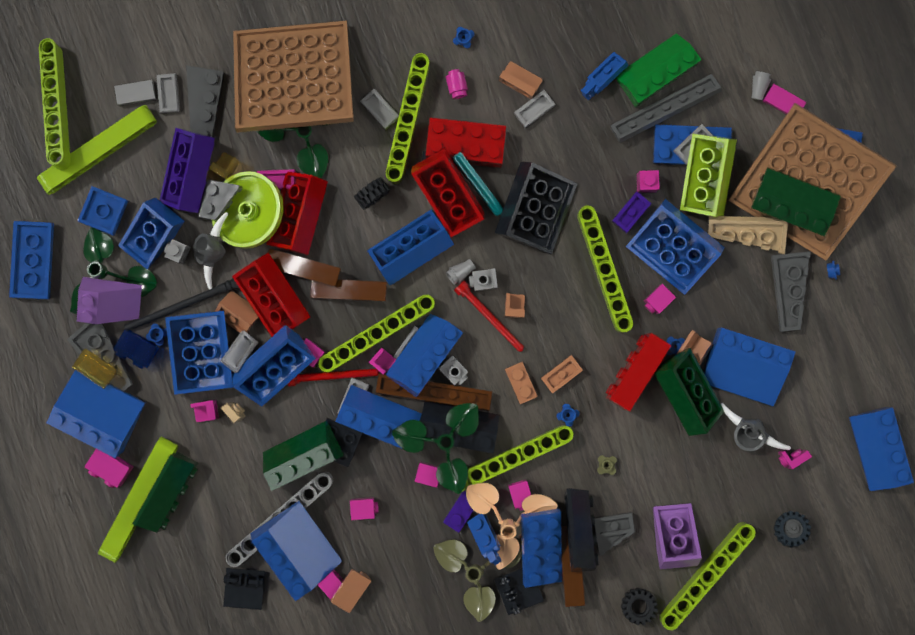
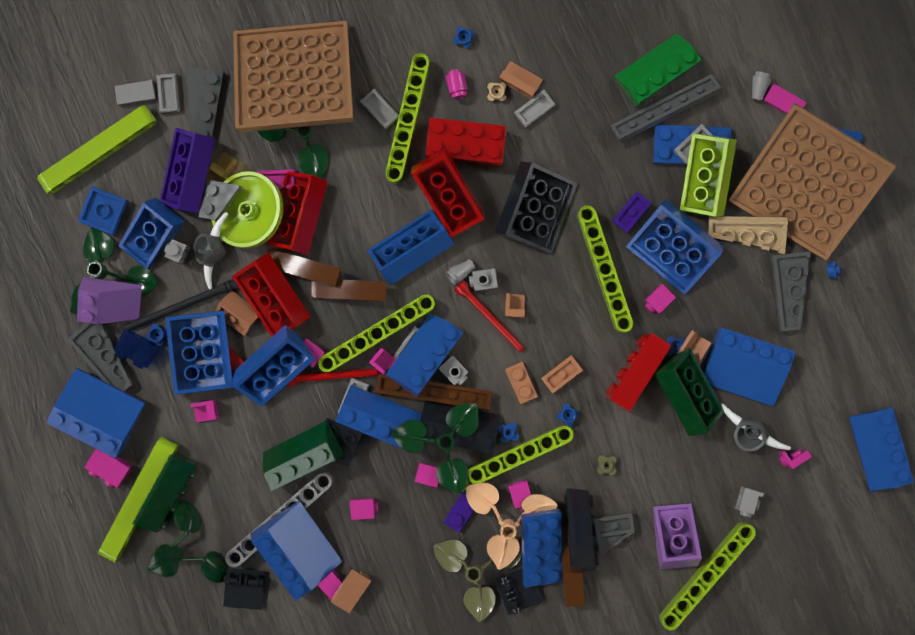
blue plate [9,221,54,299] -> none
lime beam [39,38,71,170] -> none
clear yellow slope [72,348,117,389] -> none
light grey tile [220,331,258,373] -> none
tan plate [221,402,246,423] -> none
black tyre [354,177,391,210] -> none
teal axle [453,152,503,216] -> none
blue hinge [467,514,502,565] -> none
blue hinge [581,52,628,100] -> none
black tyre [621,588,658,625] -> none
dark pink brick [636,170,659,193] -> none
dark green slope [751,167,841,237] -> none
black wheel [773,511,811,548] -> none
none -> dark green plant [147,500,226,583]
none -> tan plate [487,82,506,102]
none -> blue plate [498,422,519,443]
none -> light grey brick [735,486,764,517]

